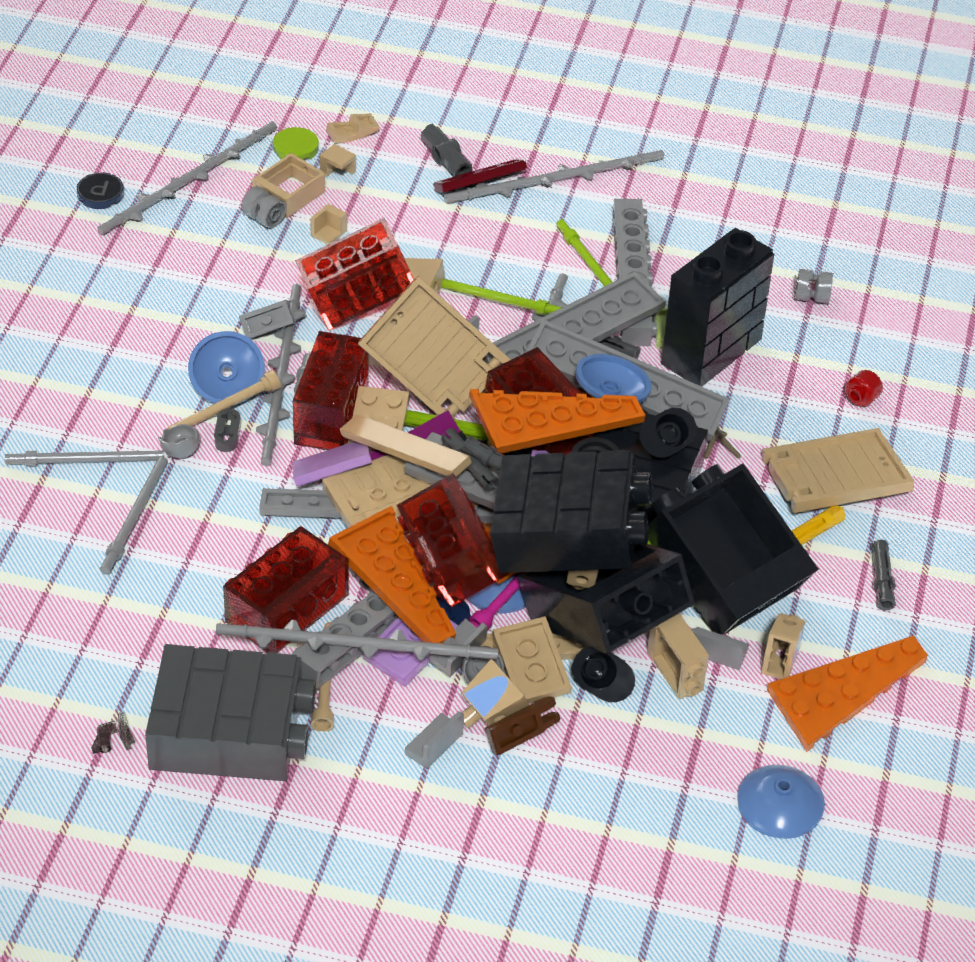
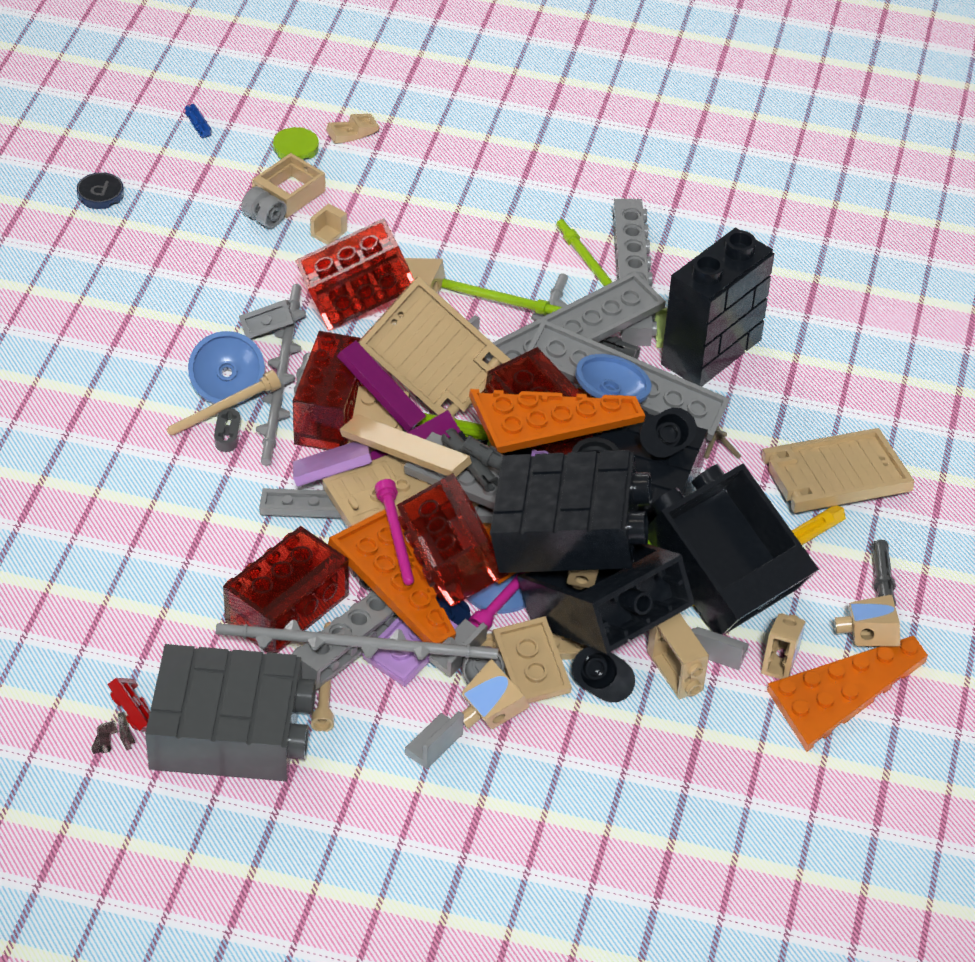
light grey bar [4,450,164,466] -> none
light grey plant [97,121,277,235] -> none
light grey bar [100,457,168,574] -> none
light grey hair [158,424,200,459] -> none
tan panel [320,143,356,176] -> none
dark grey piece [421,124,472,176] -> none
dark red tile [433,159,527,193] -> none
light grey plant [444,150,664,203] -> none
reddish brown hinge [485,696,560,755] -> none
medium blue dish [737,765,825,839] -> none
light grey wheel [795,268,833,304] -> none
red head [845,370,883,407] -> none
none -> red wing [107,677,150,731]
none -> blue axle [185,103,211,138]
none -> magenta tile [337,341,426,432]
none -> dark pink piece [375,479,414,585]
none -> tan torso [834,595,900,646]

